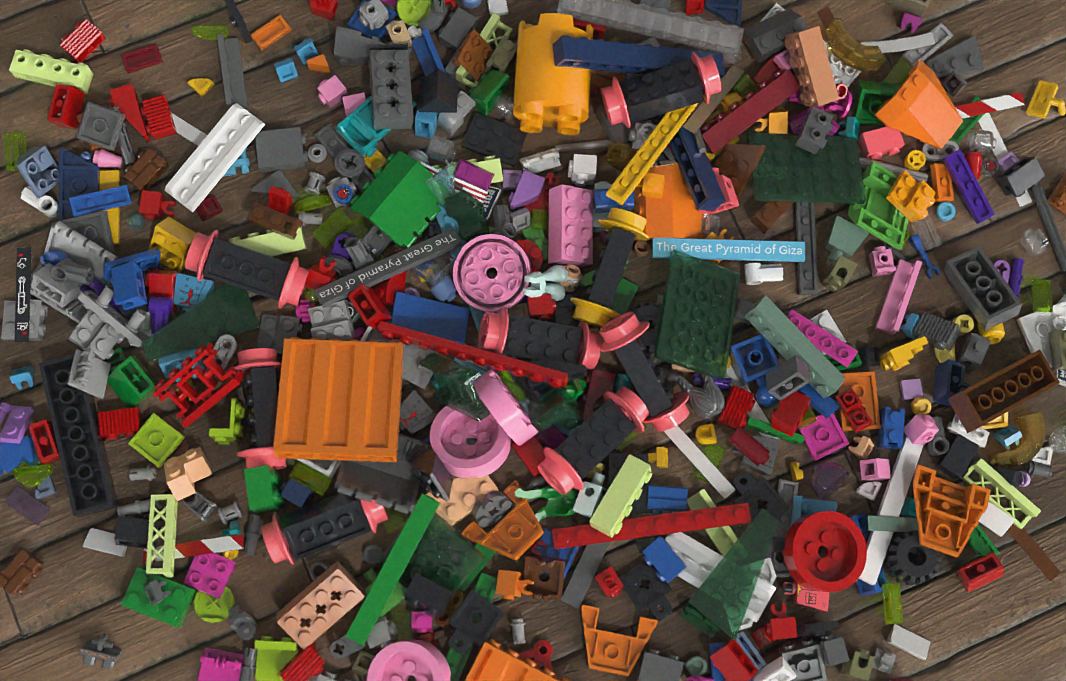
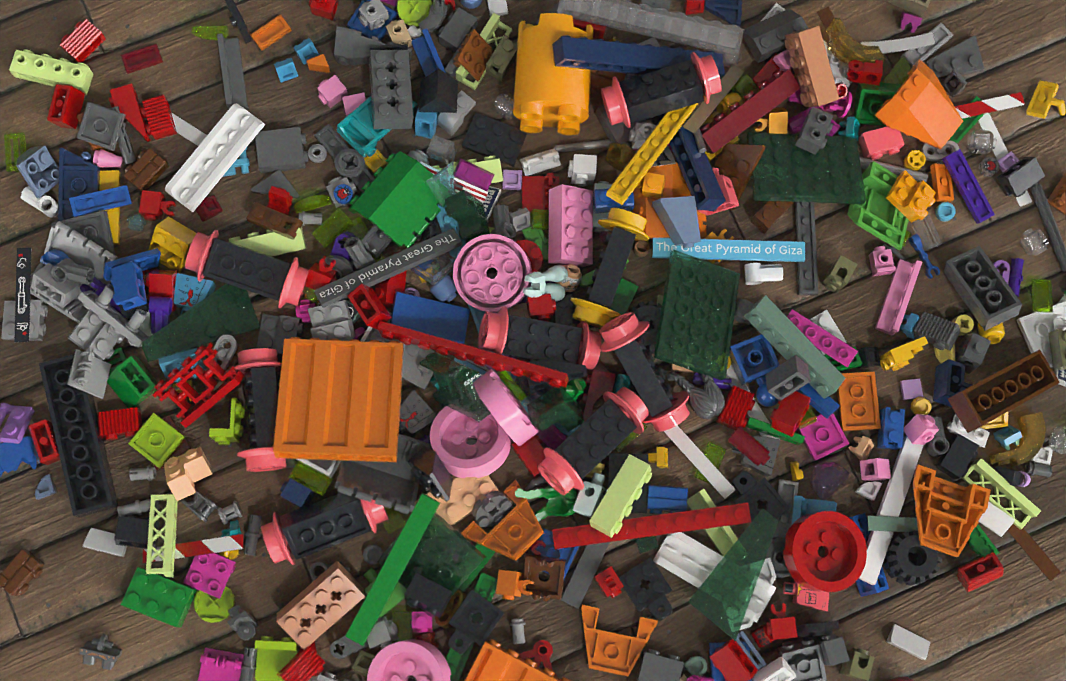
clear purple plate [5,486,51,526] -> none
dark azure tile [10,365,35,390] -> none
clear neon green tile [13,464,54,487] -> none
dark grey tile [144,580,171,606] -> none
yellow tile [187,78,215,97] -> none
green brick [244,465,284,514] -> none
light grey bush [303,172,326,196] -> none
green slope [468,70,509,116] -> none
medium lavender slope [508,170,545,211] -> none
blue brick [642,536,687,582] -> none
dark green hinge [679,599,723,638] -> none
yellow tile [695,424,717,444] -> none
clear tile [701,213,720,236] -> none
sand green torso [824,215,869,263] -> none
red slope [835,388,873,433] -> none
light grey tile [872,648,896,674] -> none
clear neon green tile [882,584,903,624] -> none
teal tile [900,496,917,518] -> none
red cone [965,152,983,179] -> none
none -> sand blue slope [652,196,701,248]
none -> red leg [846,60,883,85]

